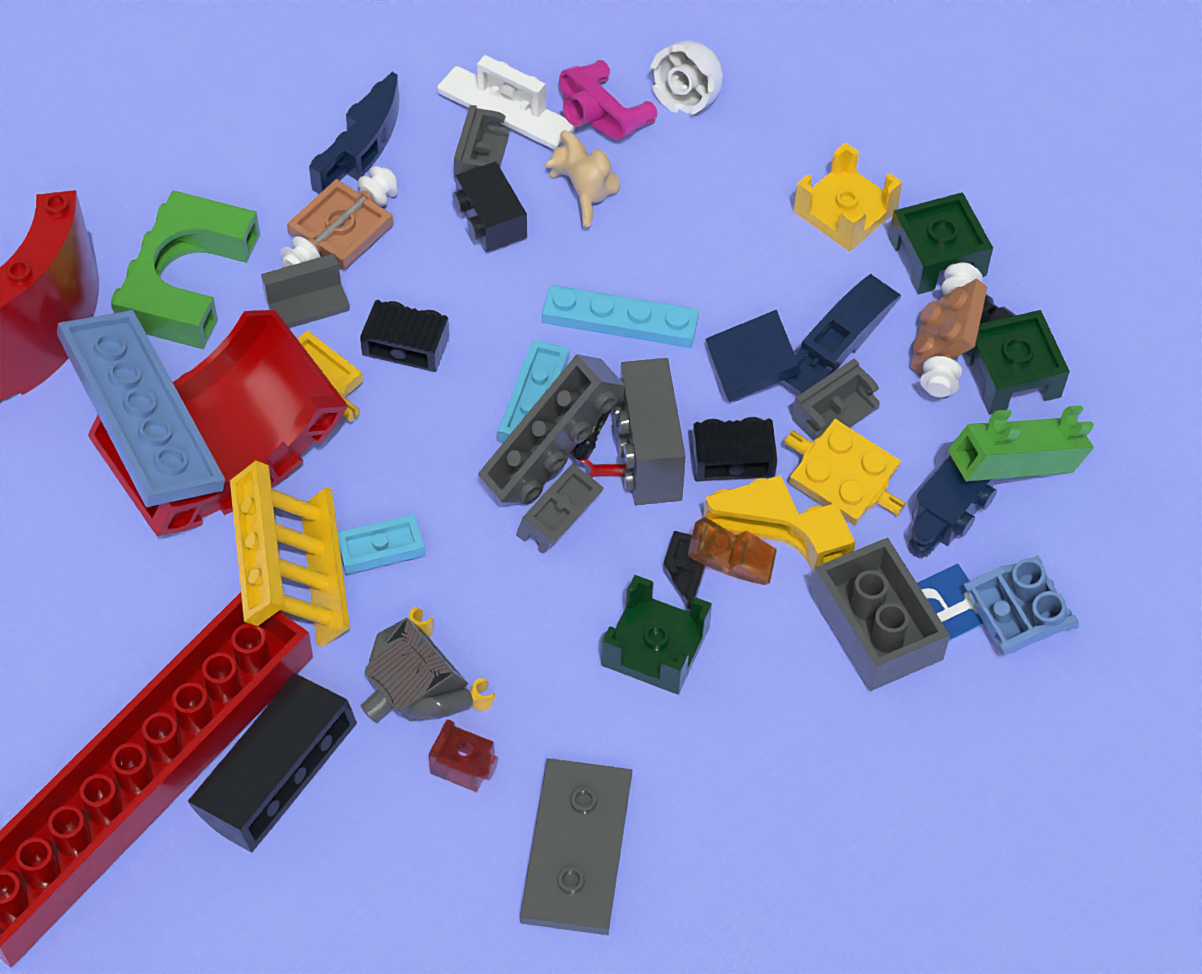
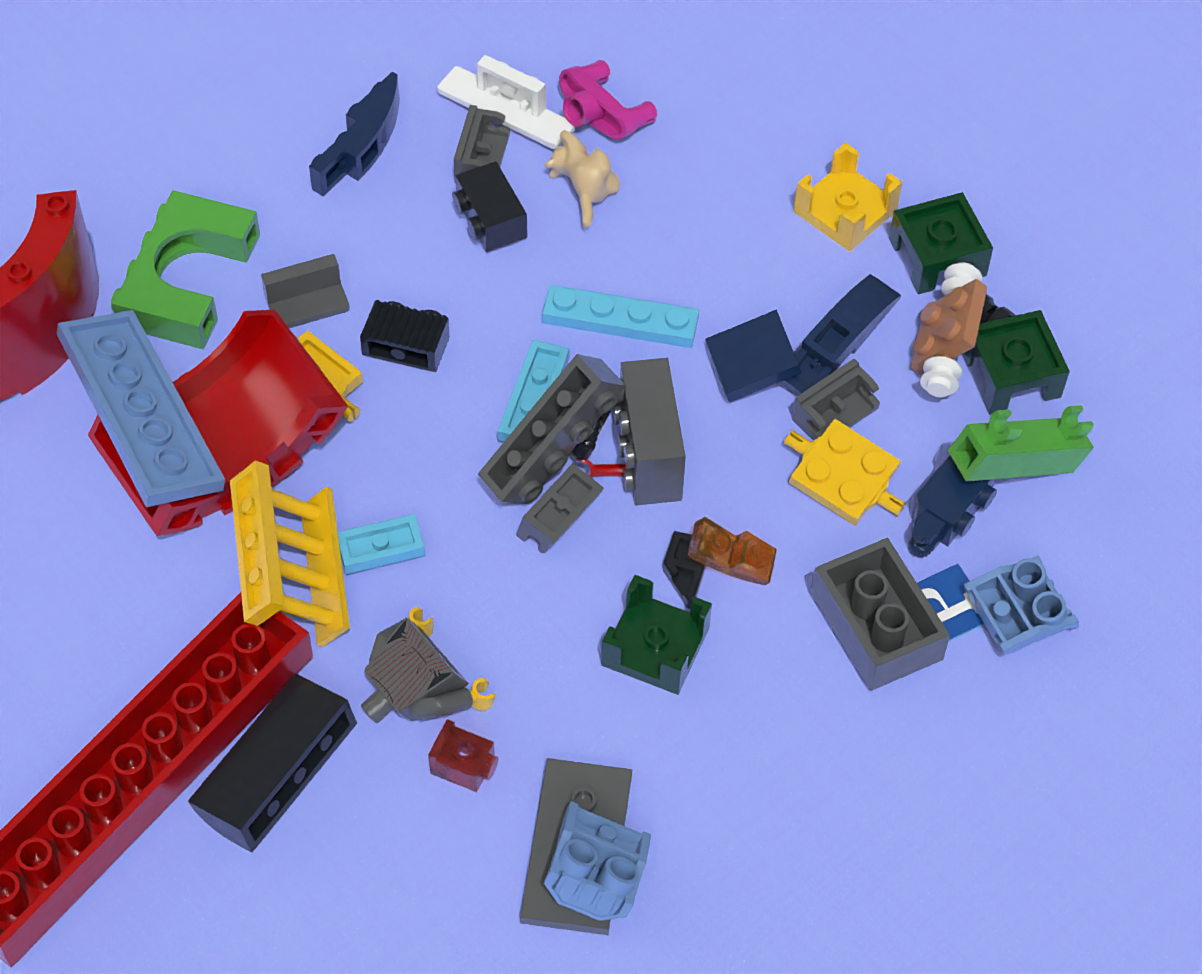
nougat plate [281,166,398,270] -> none
white cylinder [650,40,723,115] -> none
black brick [692,417,778,481] -> none
yellow arch [703,475,855,574] -> none
none -> medium blue slope [544,801,652,921]

